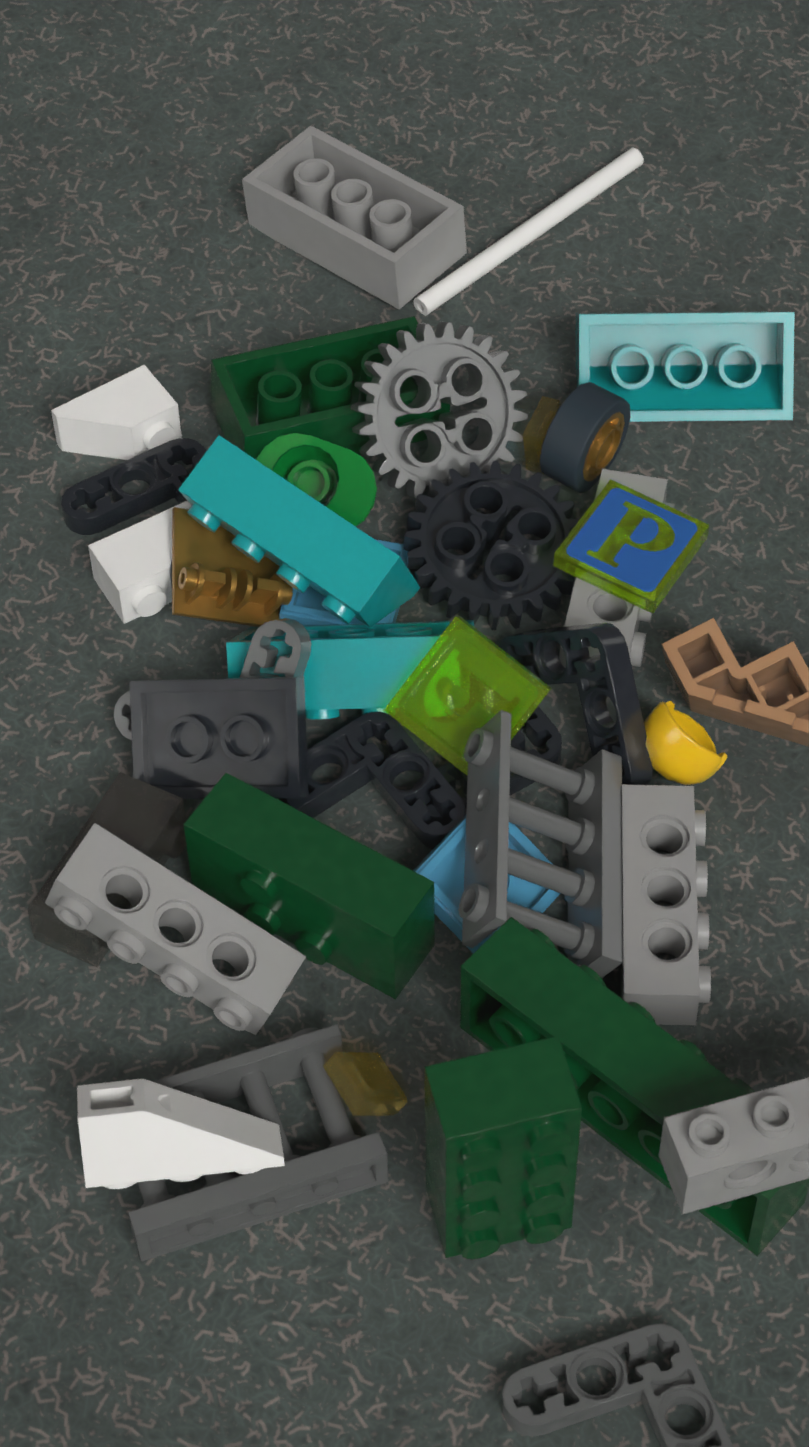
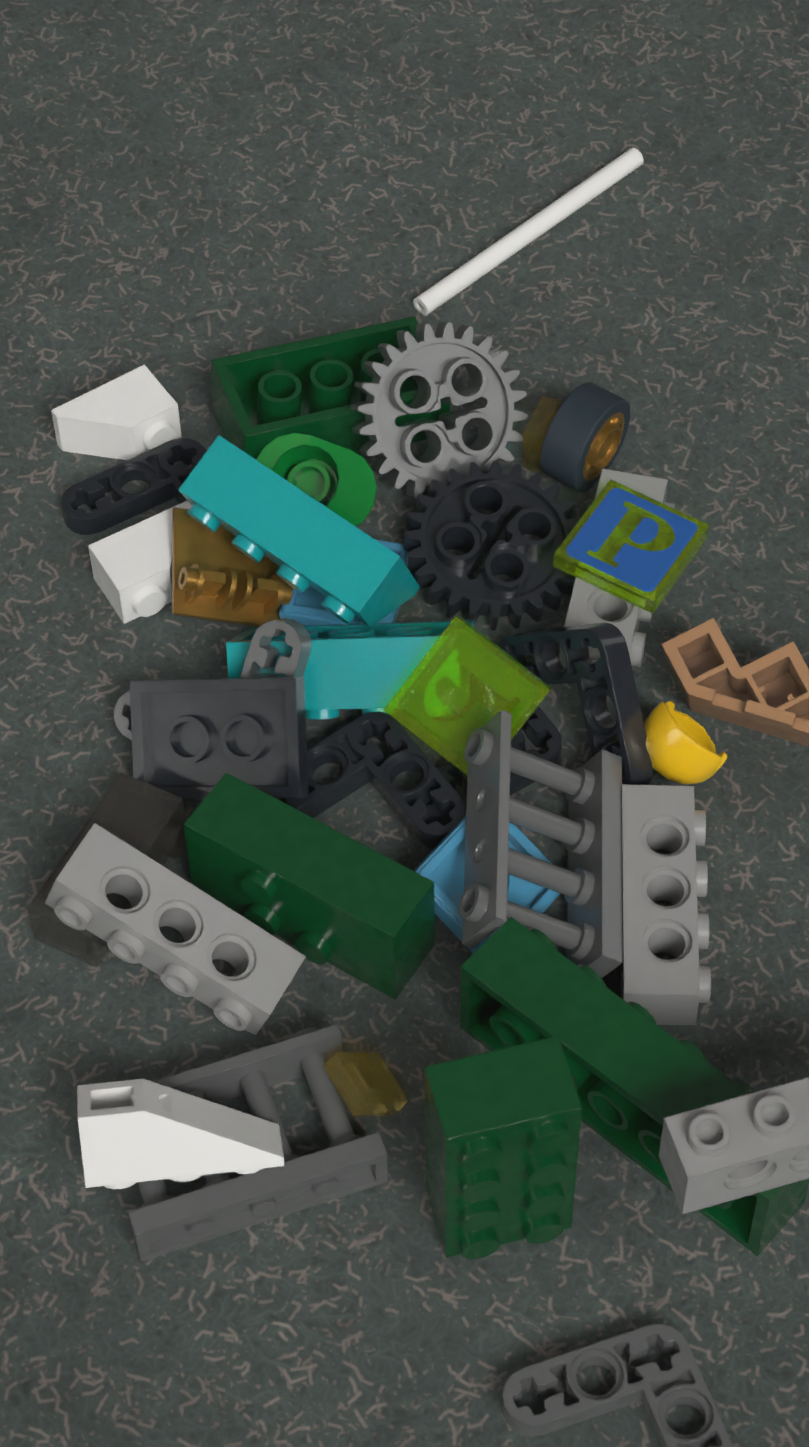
light grey brick [242,126,467,310] -> none
teal slope [576,311,795,422] -> none

